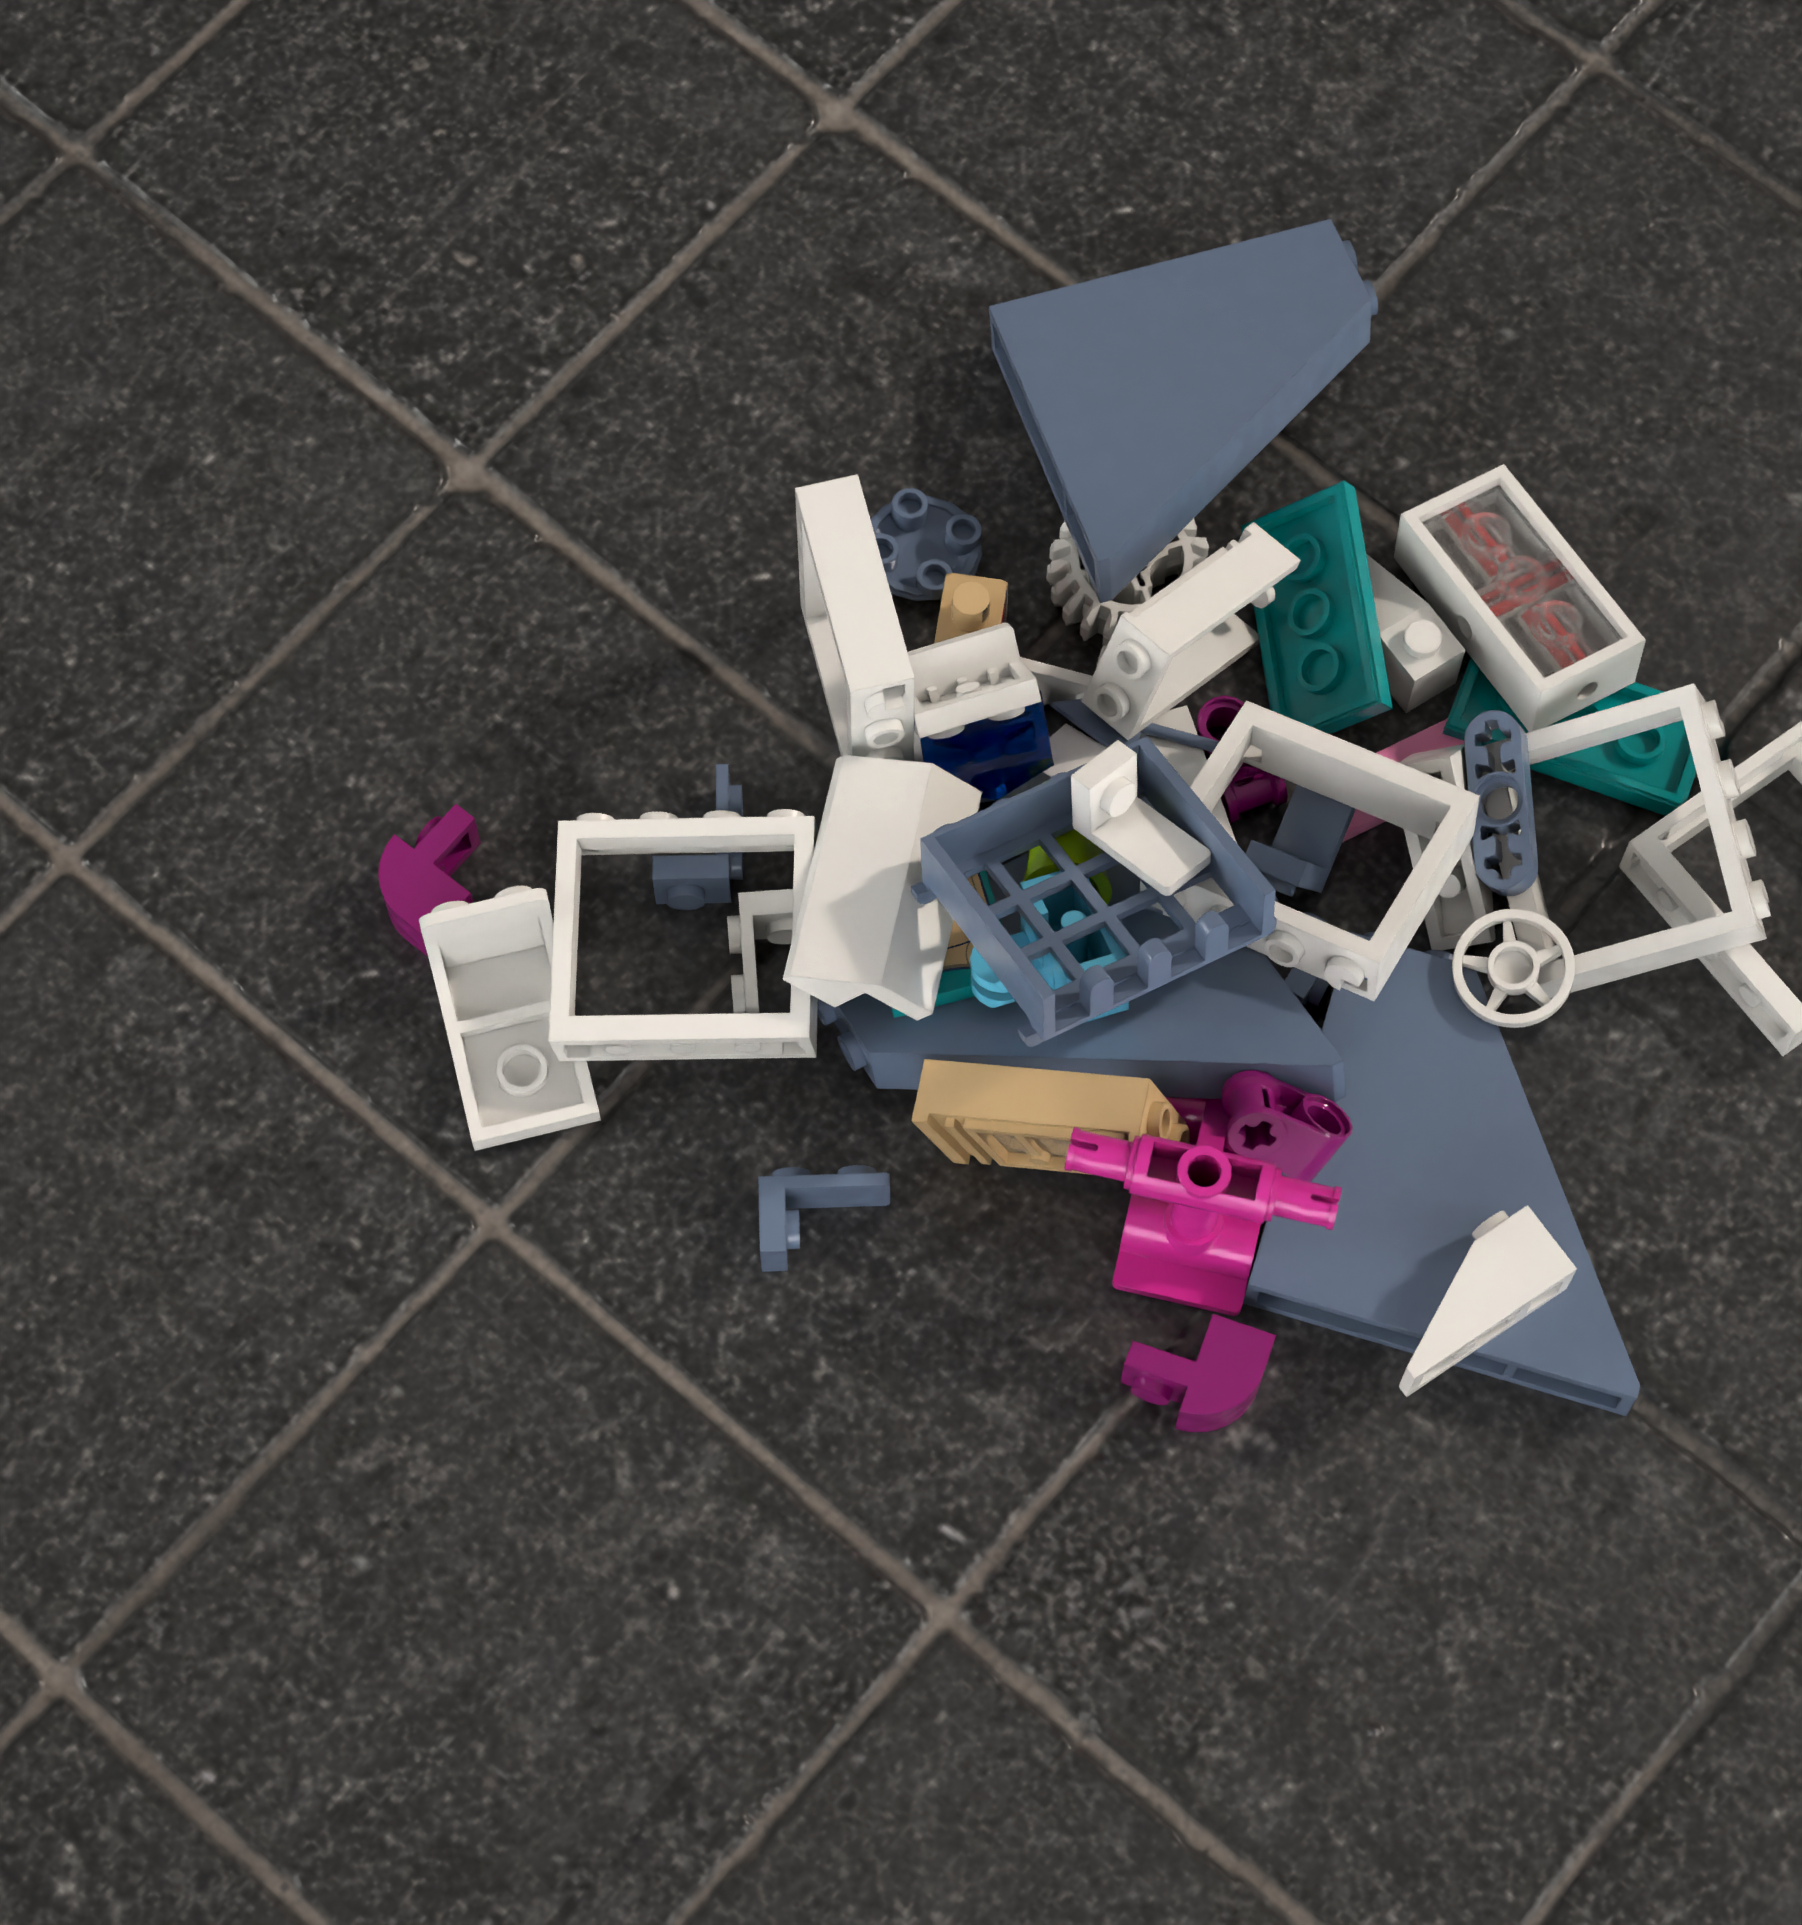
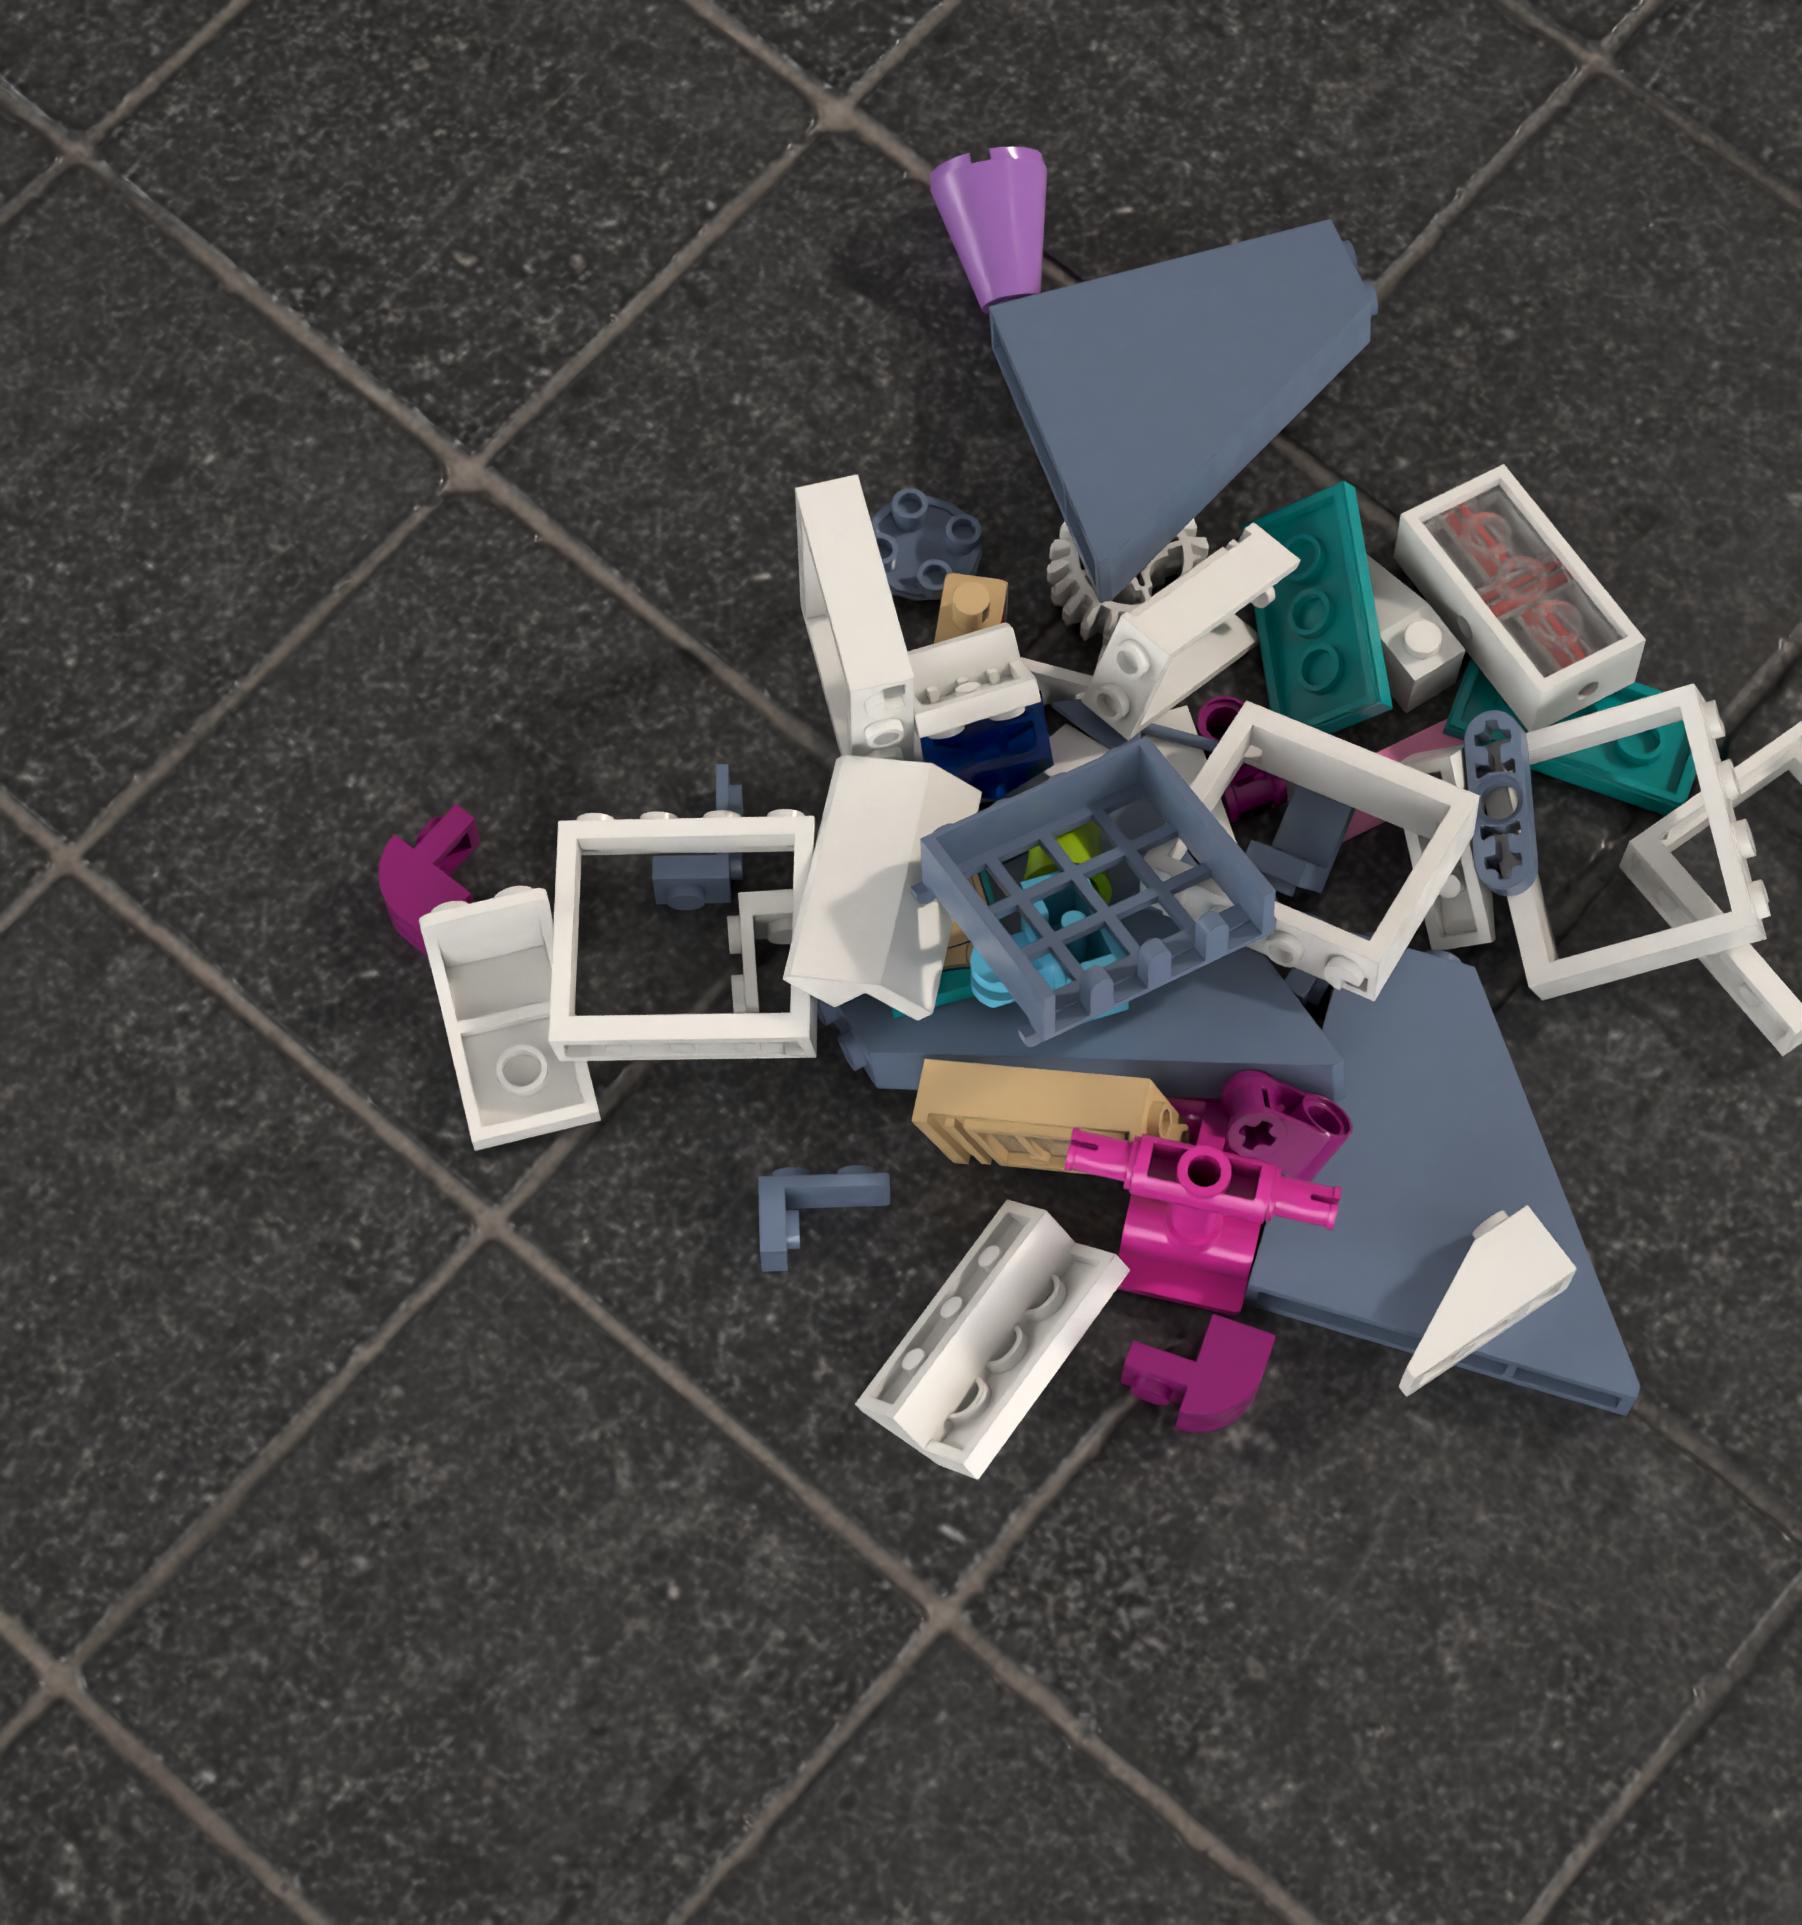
white bracket [1071,740,1211,896] -> none
white wheel [1452,909,1575,1028] -> none
none -> white slope [855,1199,1130,1480]
none -> medium lavender cone [930,147,1047,314]

